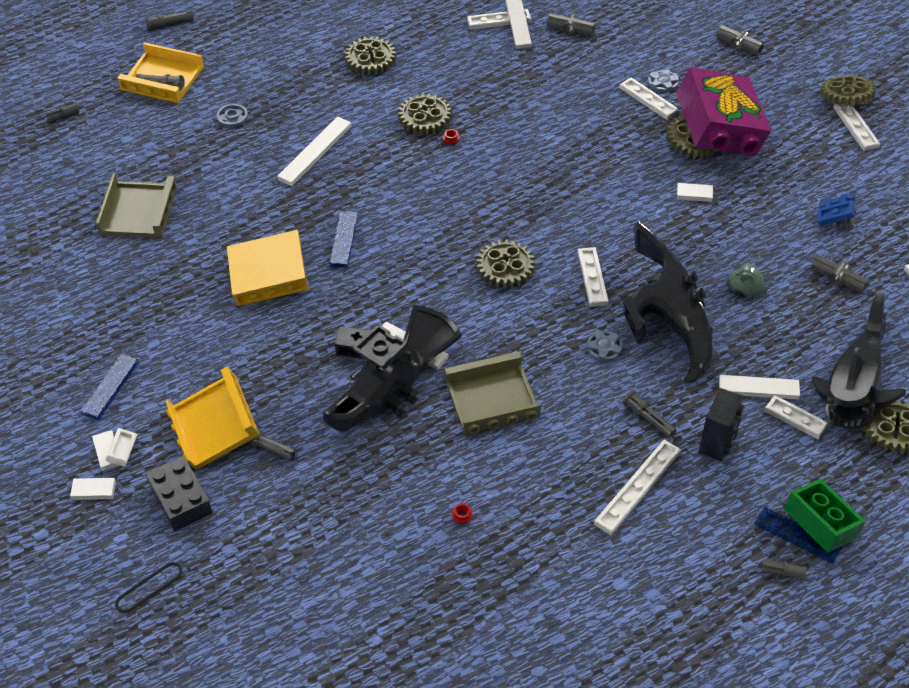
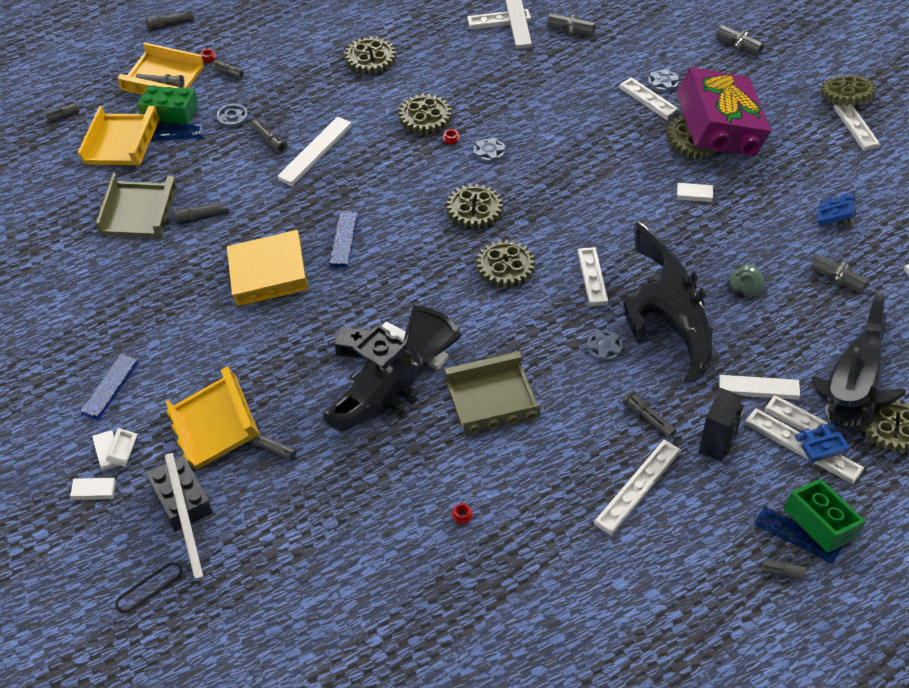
none -> yellow panel [78,106,160,165]
none -> green brick [137,85,198,125]
none -> clear blue tile [151,124,204,141]
none -> white tile [165,453,204,581]
none -> dark grey pin [174,201,229,224]
none -> red plate [201,48,216,63]
none -> dark grey axle [212,60,244,79]
none -> dark grey pin [250,118,288,155]
none -> olive gear [446,183,503,230]
none -> sand blue wheel [474,138,505,163]
none -> white tile [745,408,864,484]
none -> blue plate [795,423,850,463]

